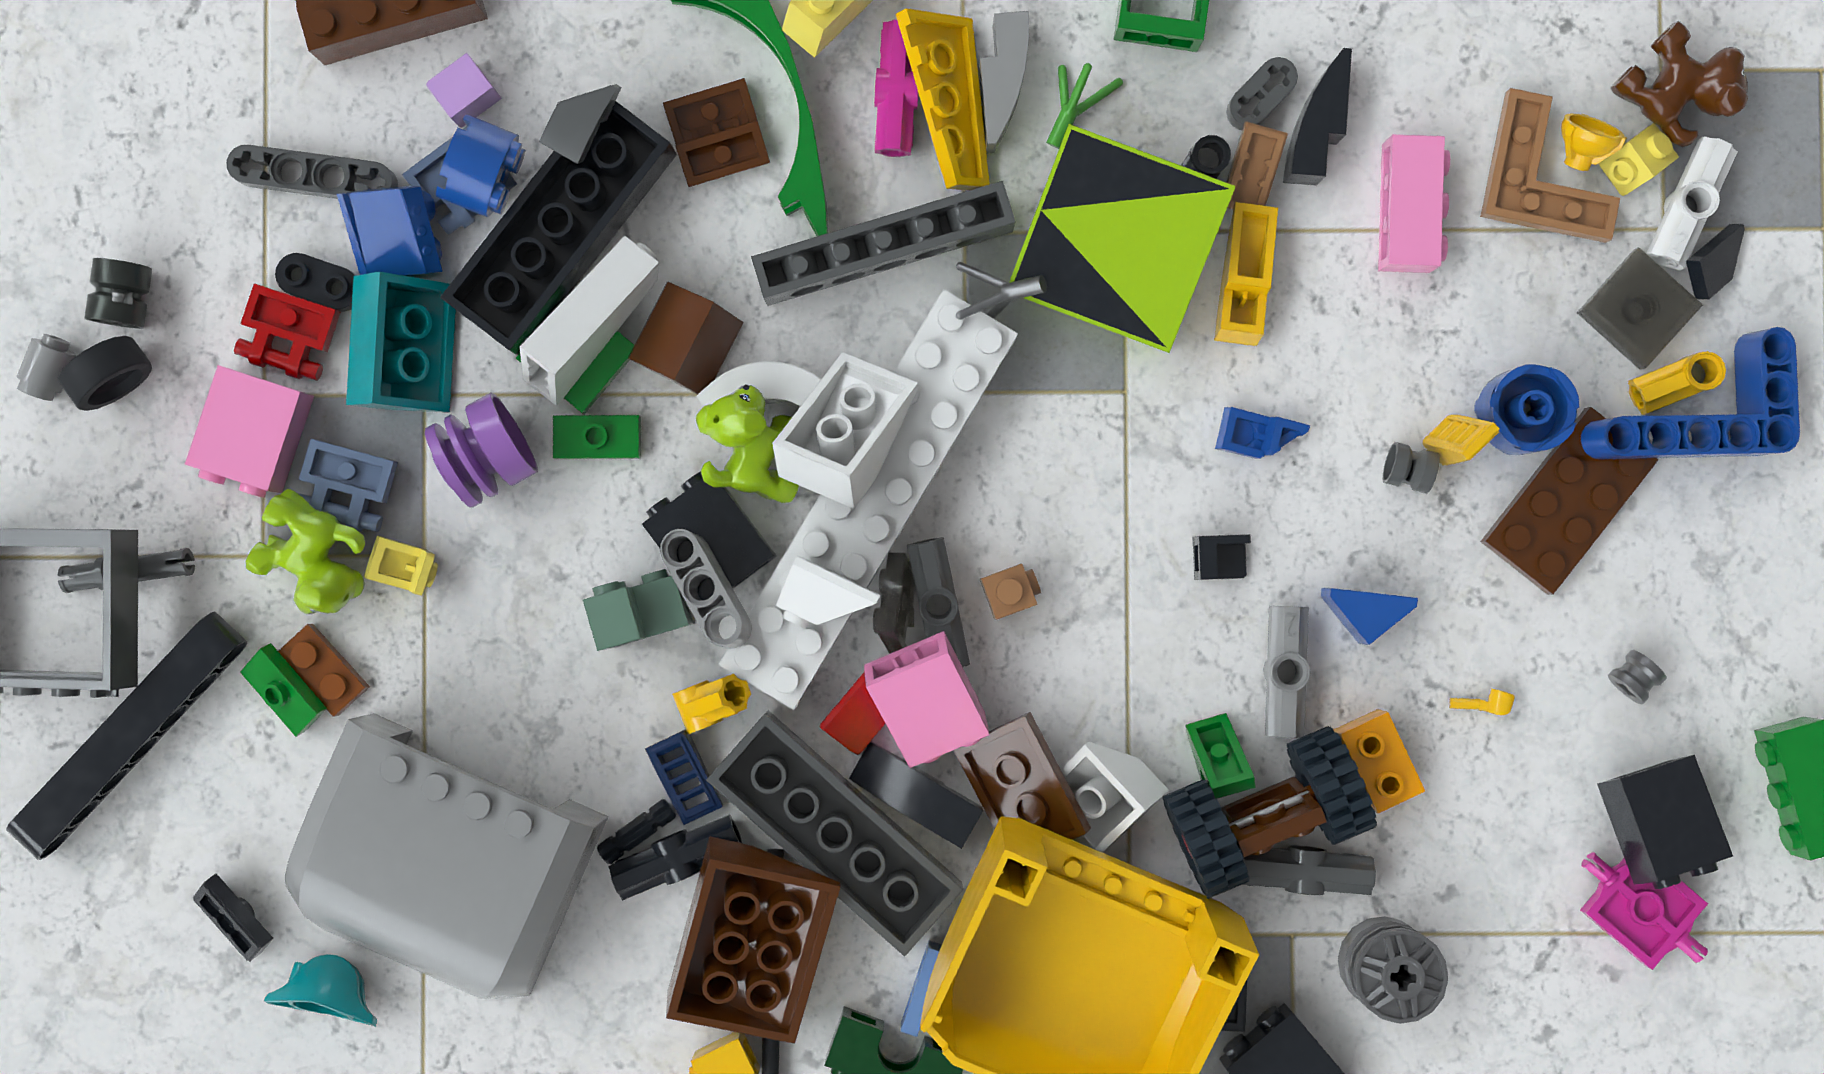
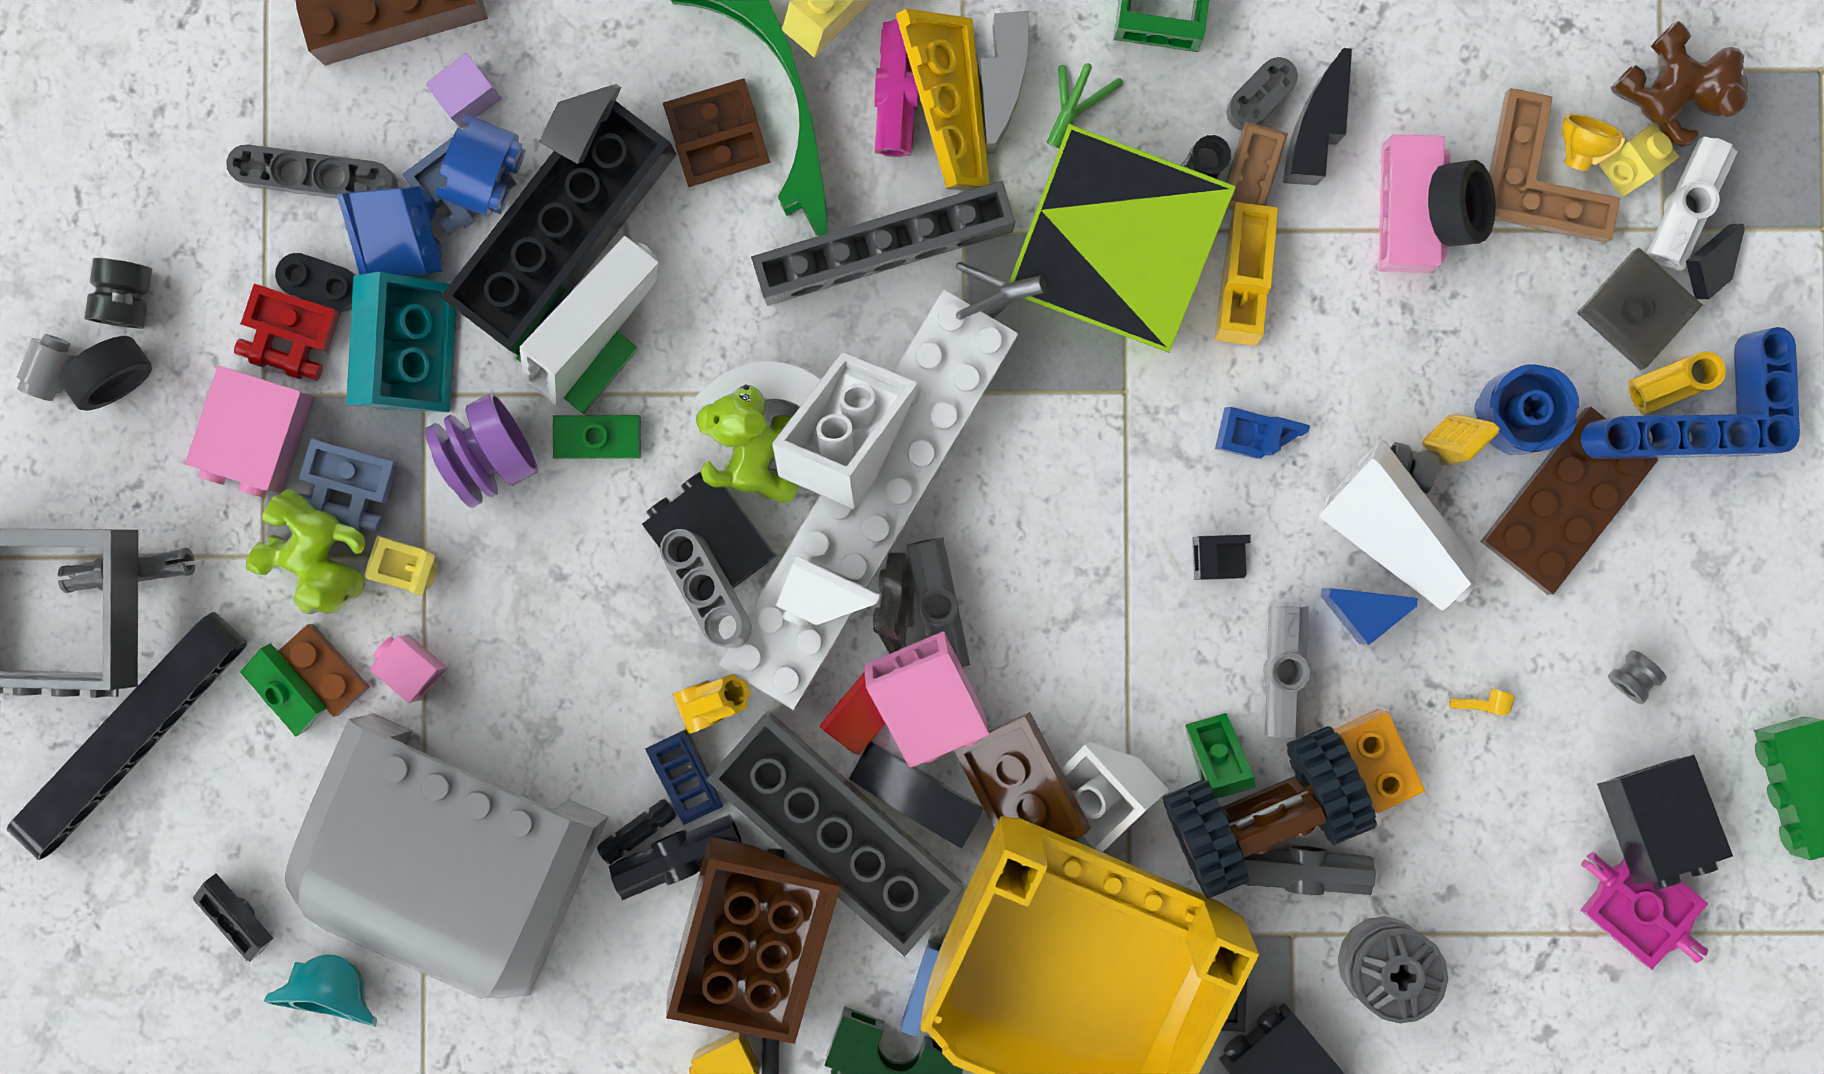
sand green brick [583,569,694,651] -> none
reddish brown slope [628,282,744,395] -> none
medium nougat brick [979,564,1041,620] -> none
none -> bright pink brick [369,635,448,703]
none -> white slope [1318,439,1477,611]
none -> black tyre [1428,160,1496,247]

